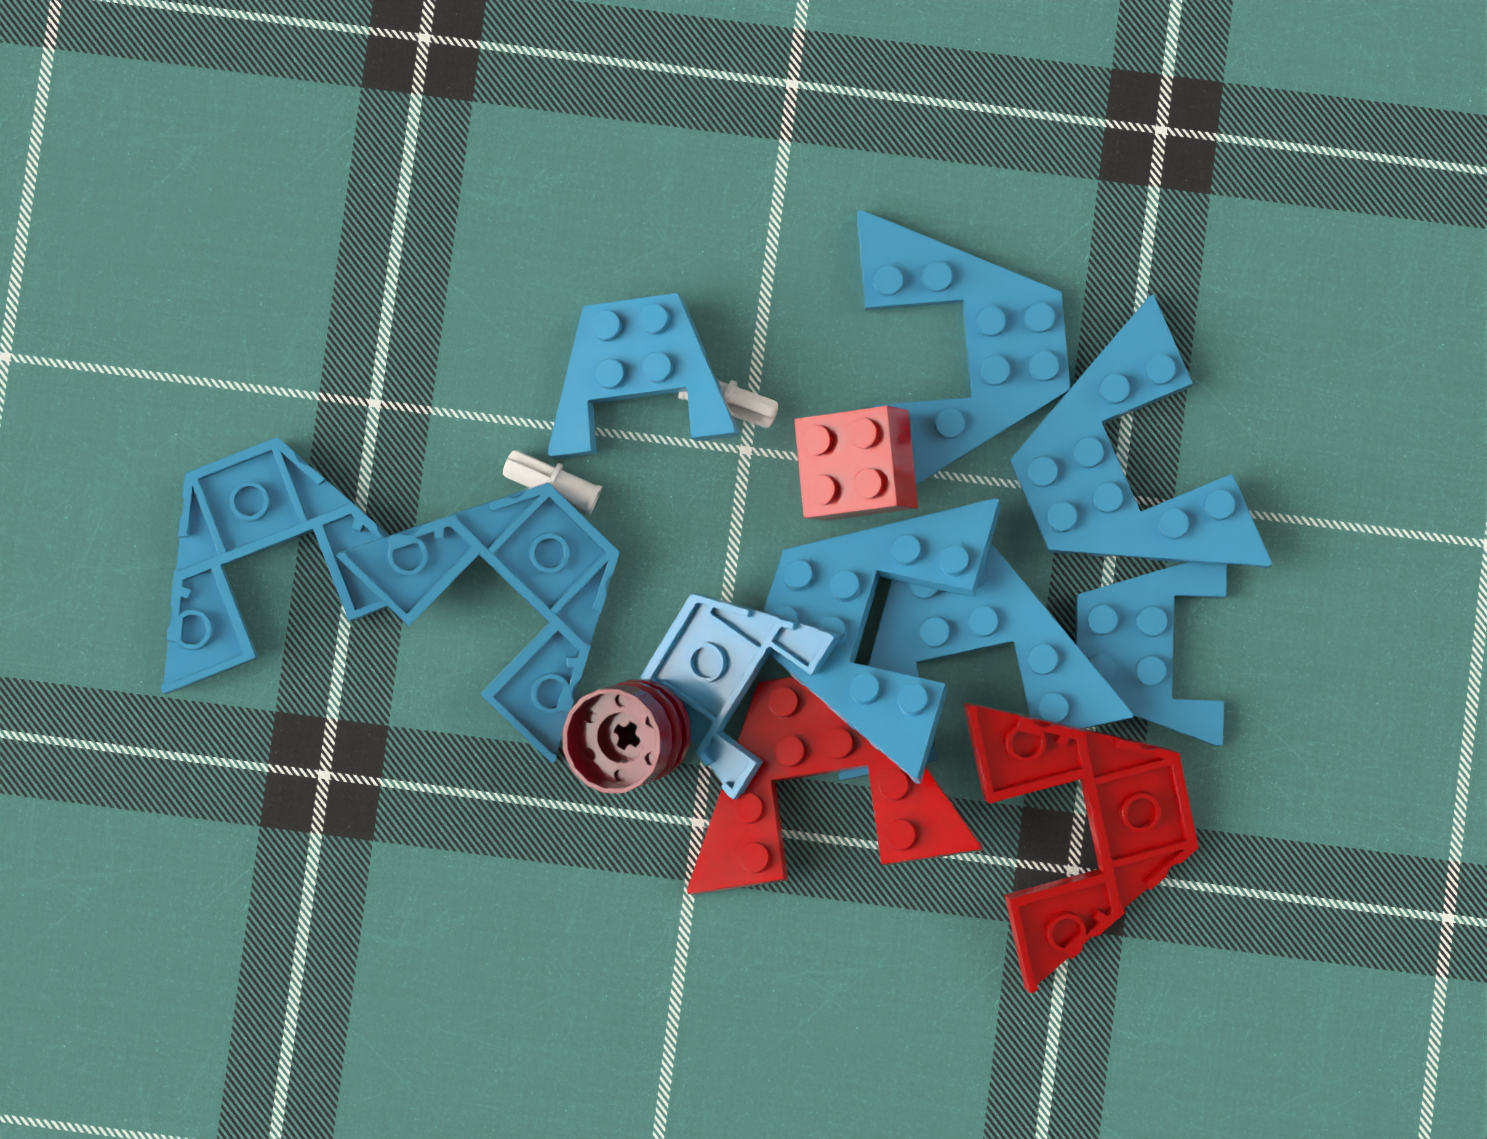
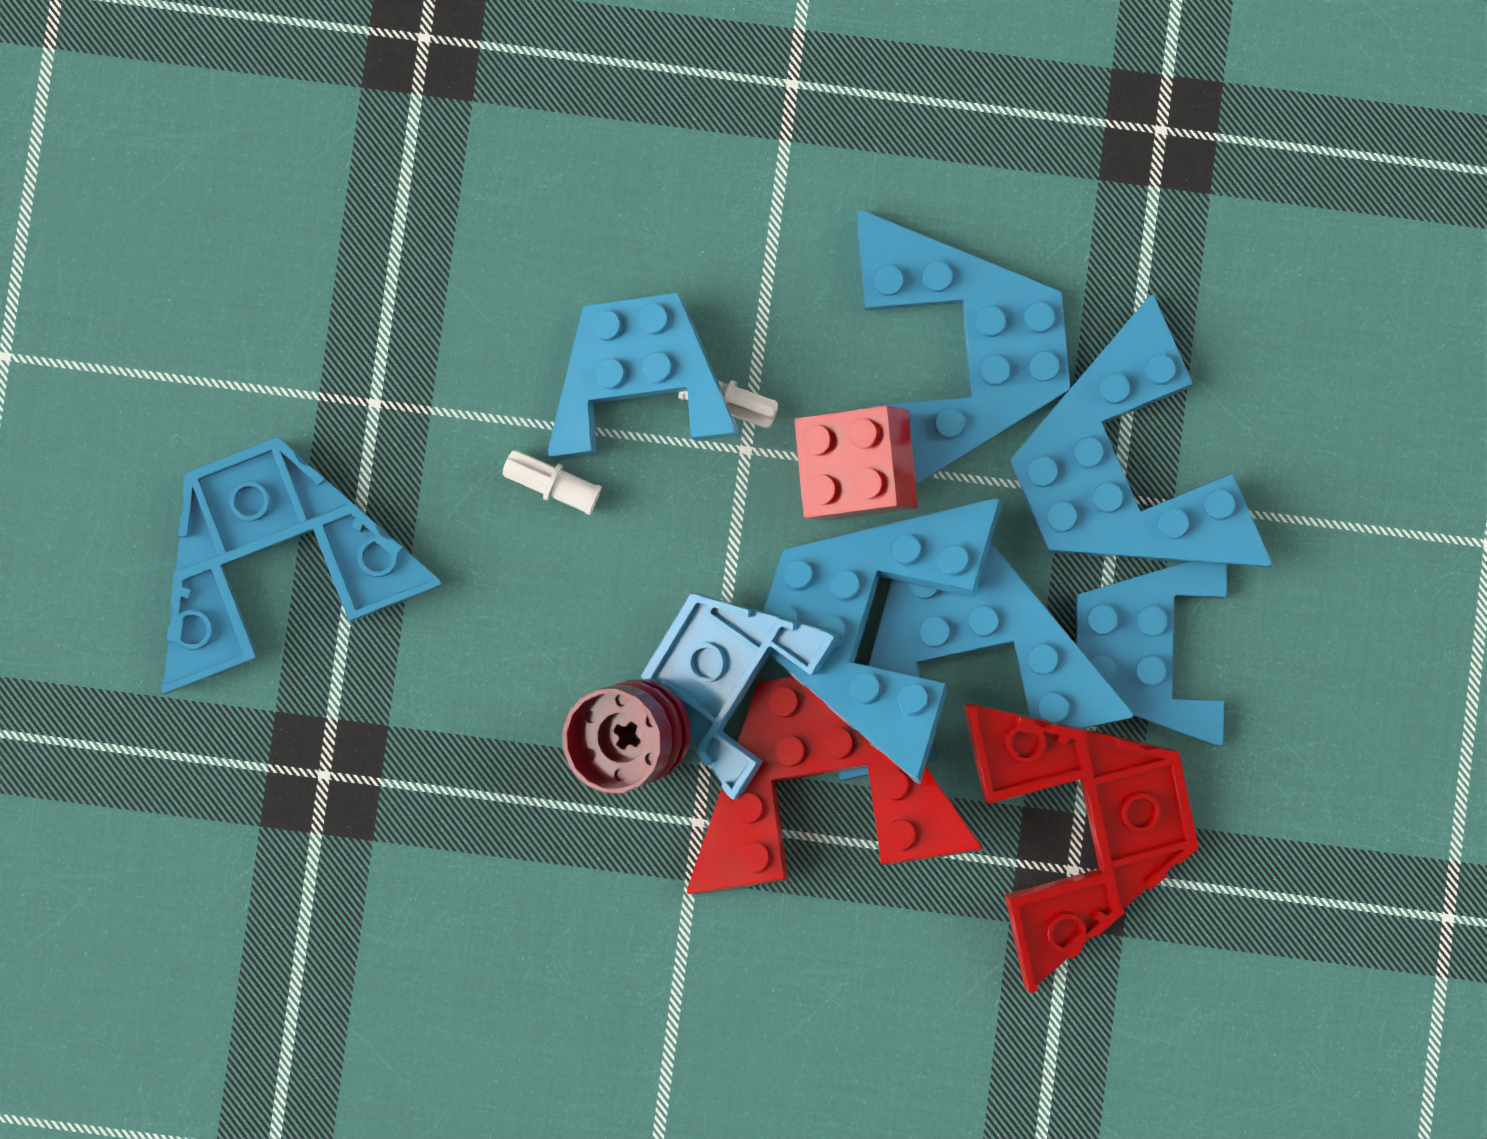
dark azure wing [336,482,620,764] -> none

